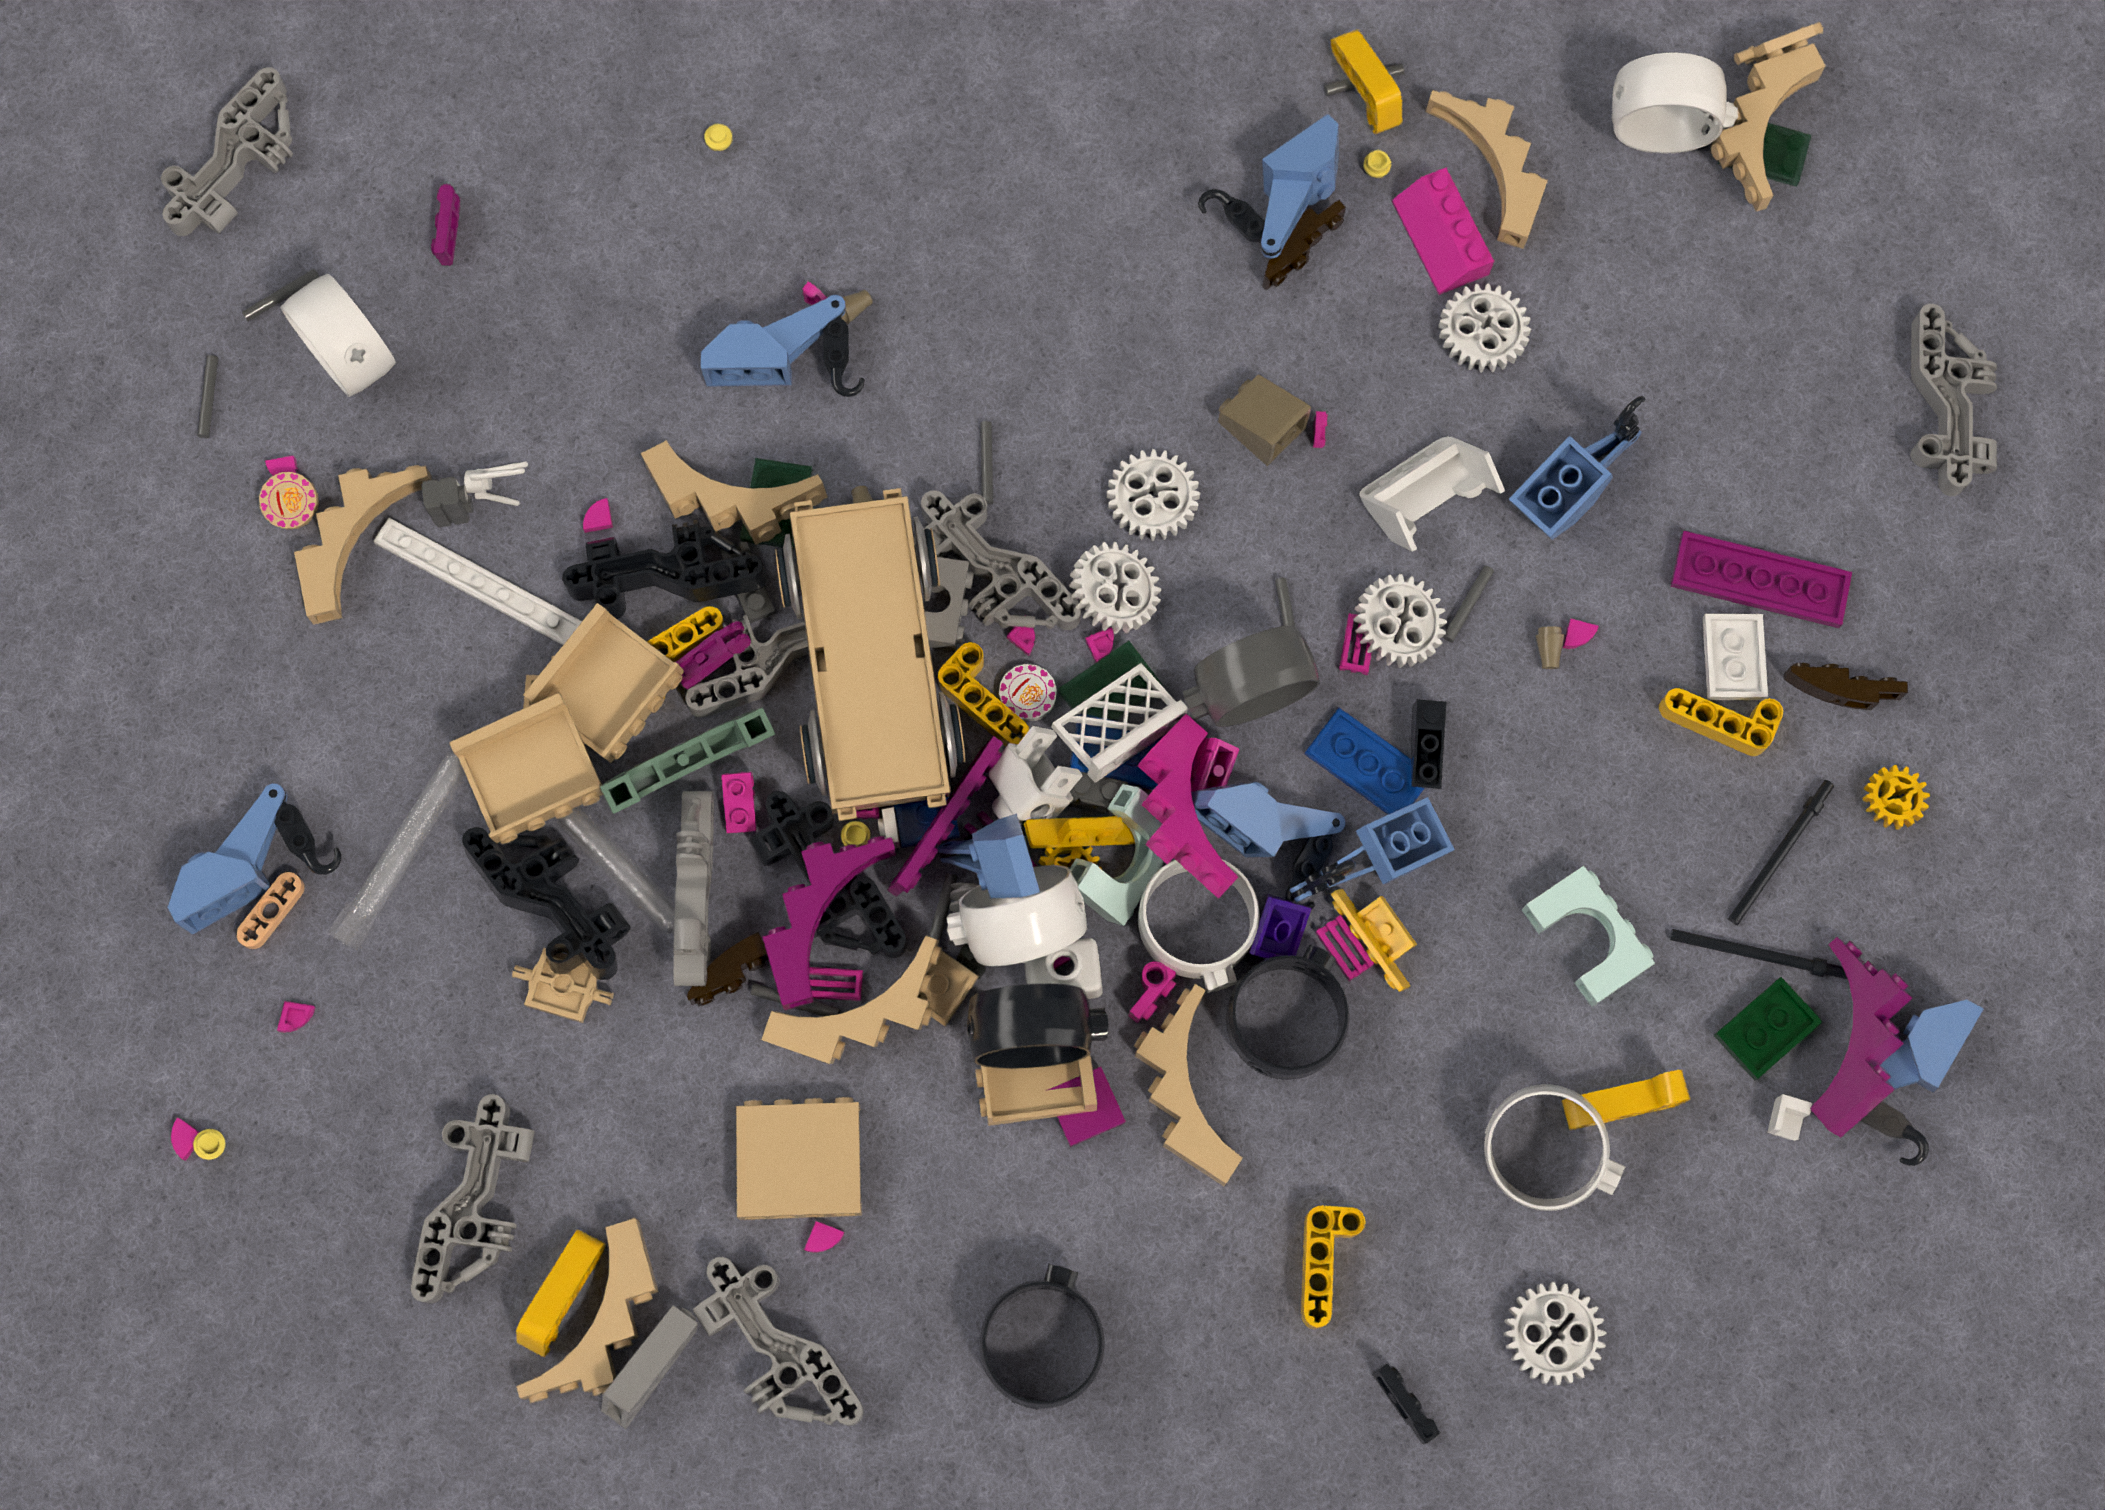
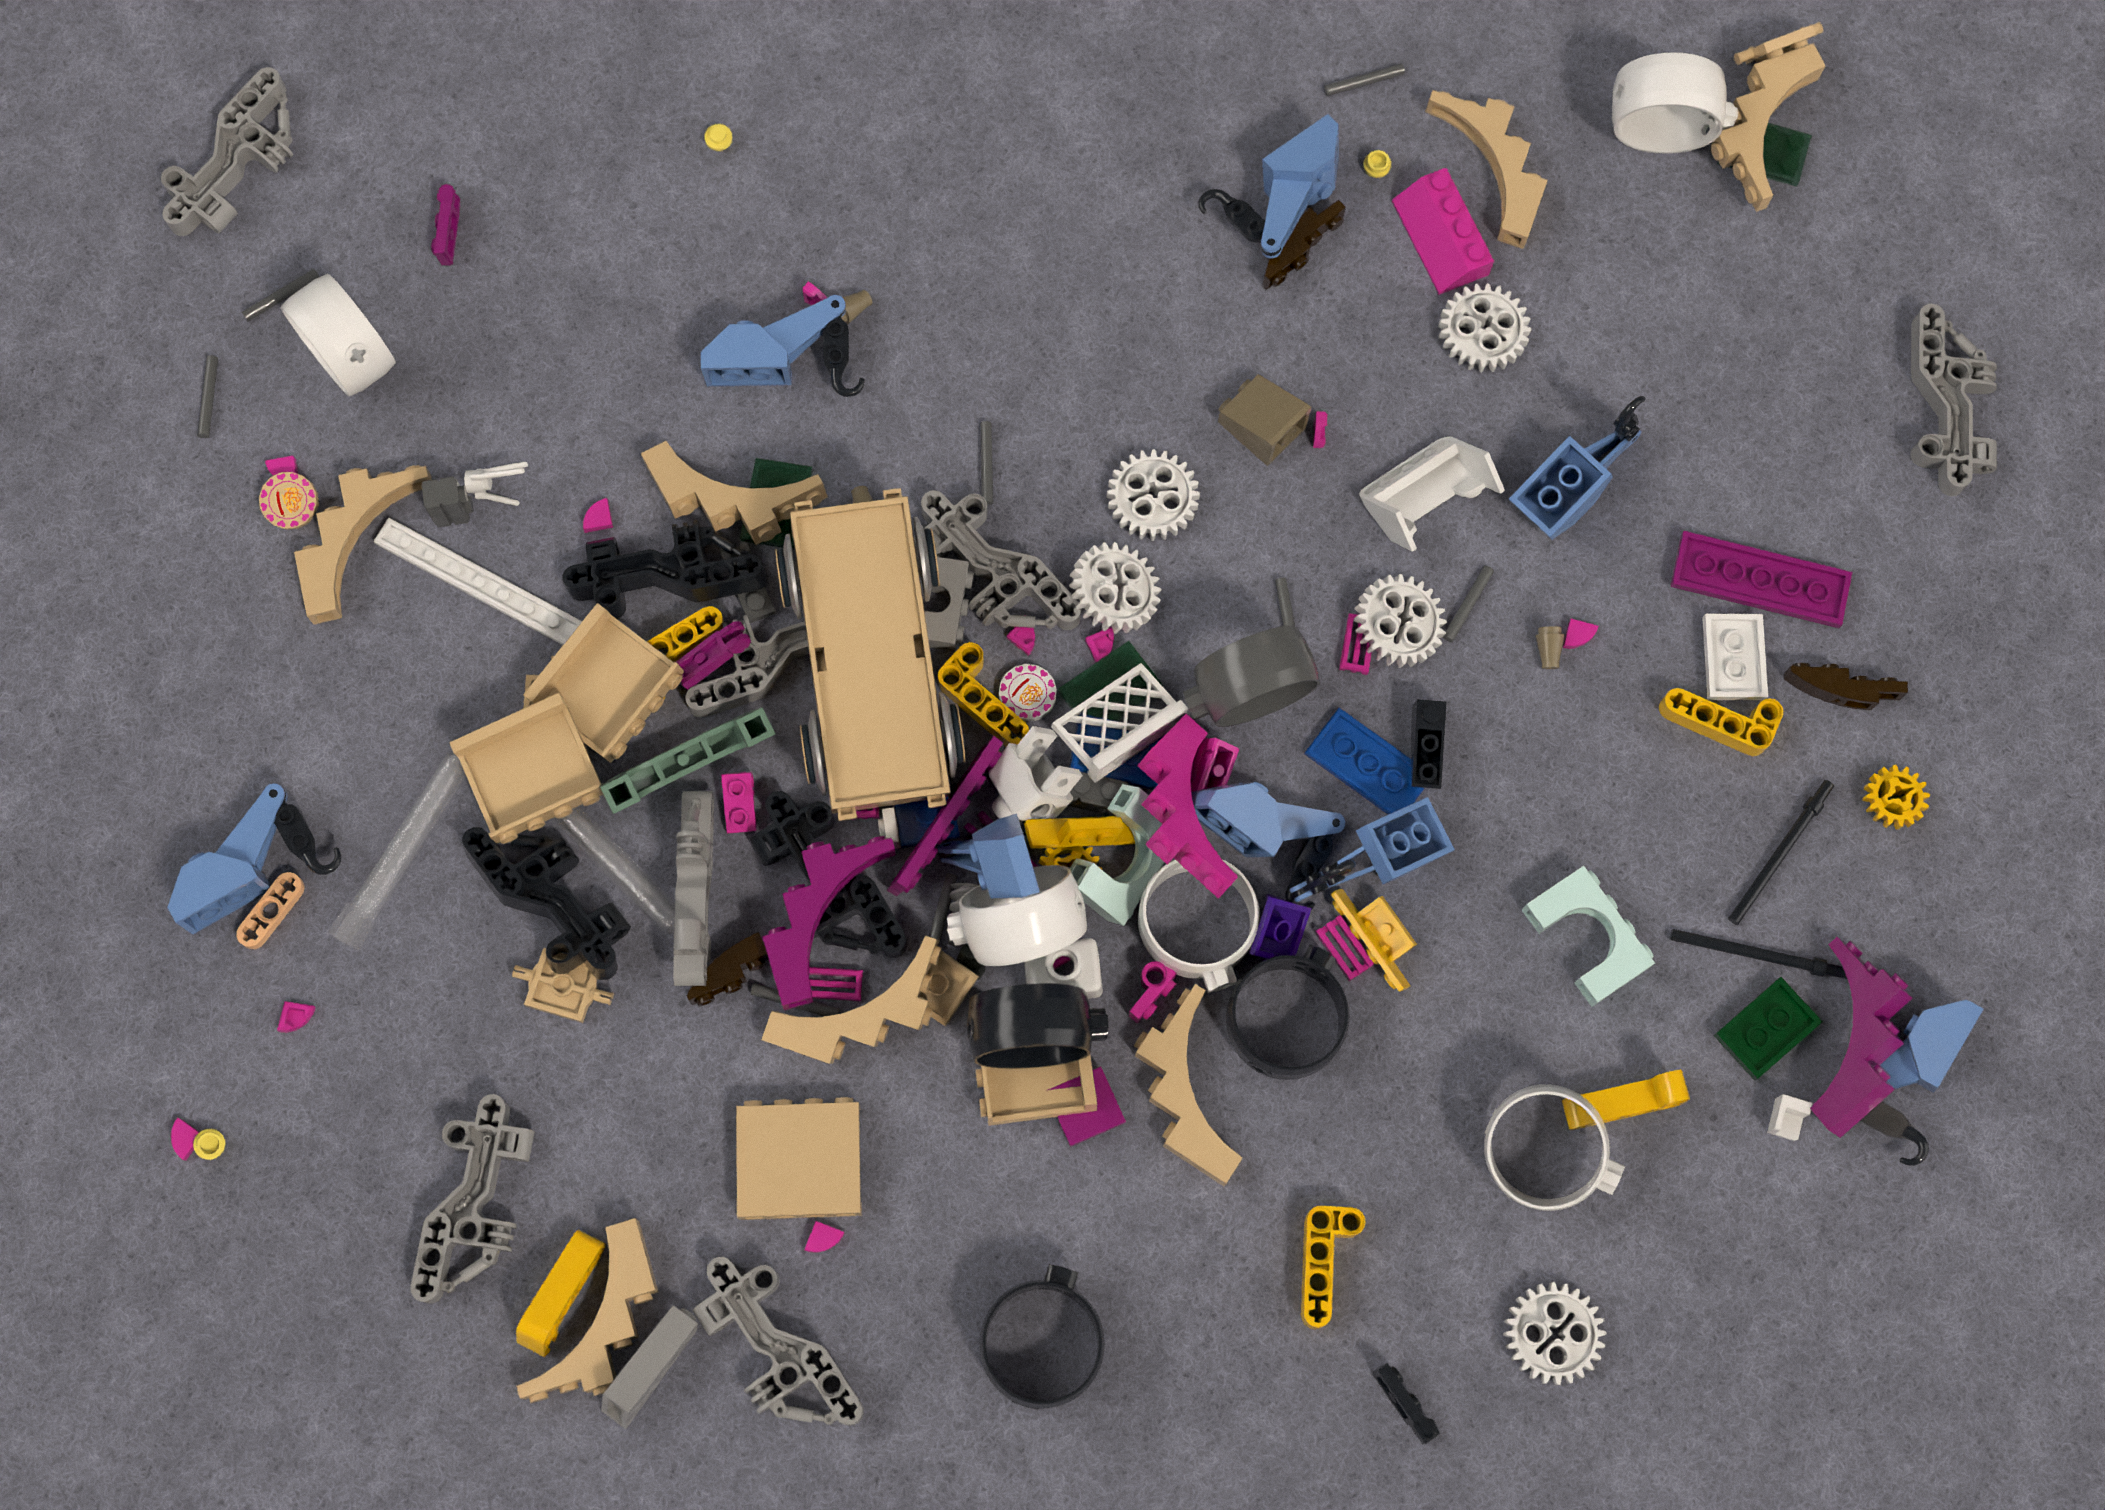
light yellow plate [841,821,871,847] -> none
yellow beam [1331,29,1402,134] -> none

